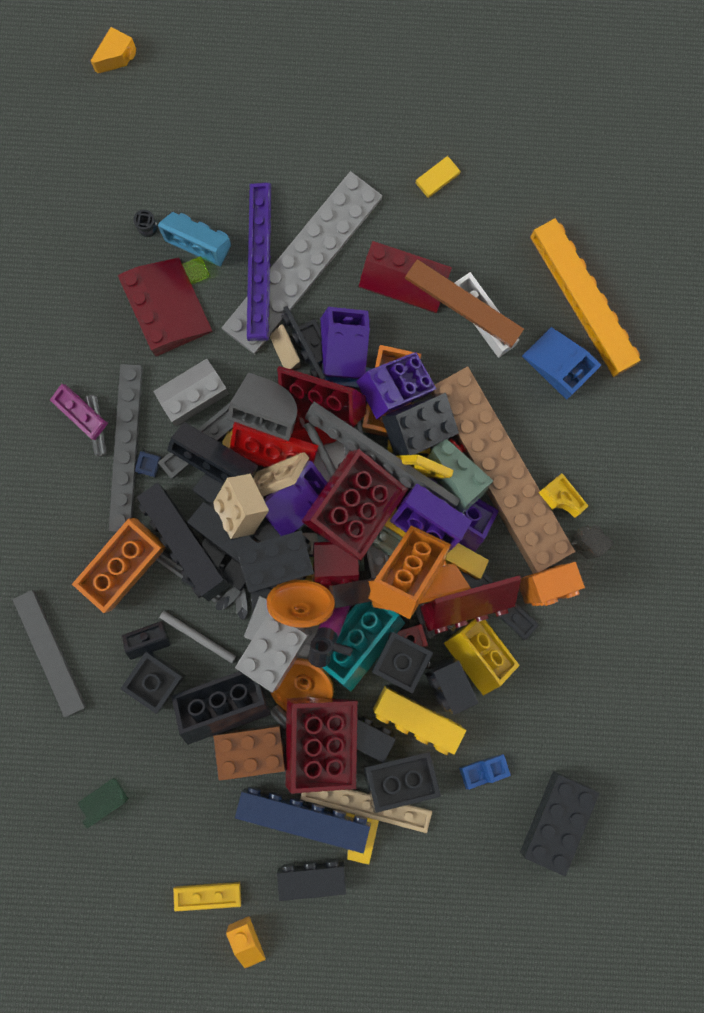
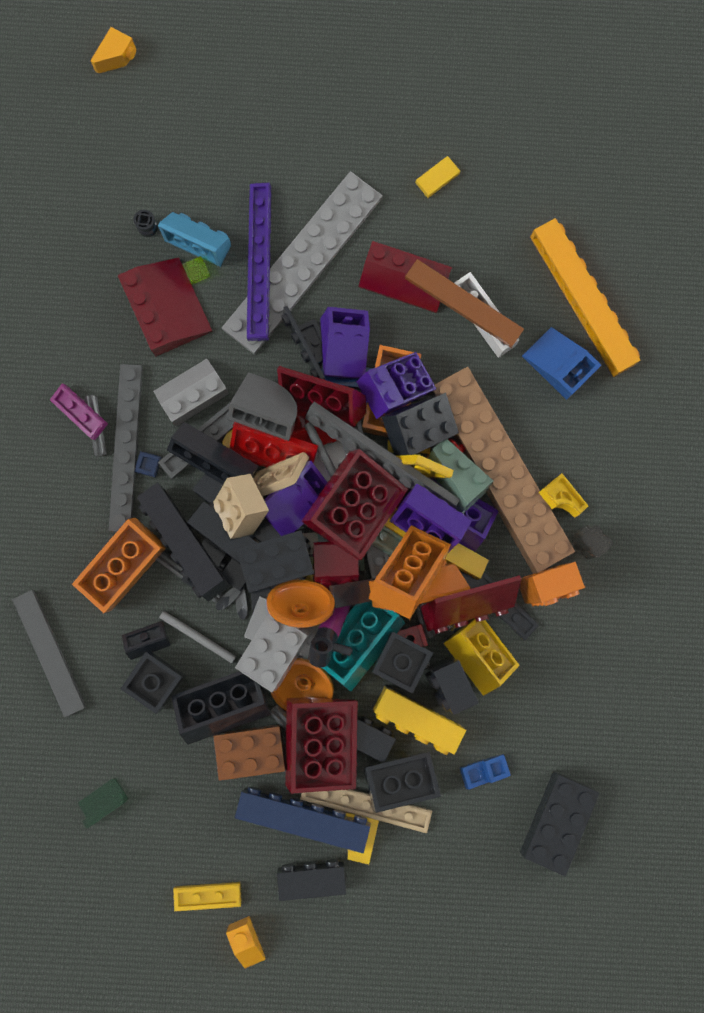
tan slope [270,325,301,370] -> none

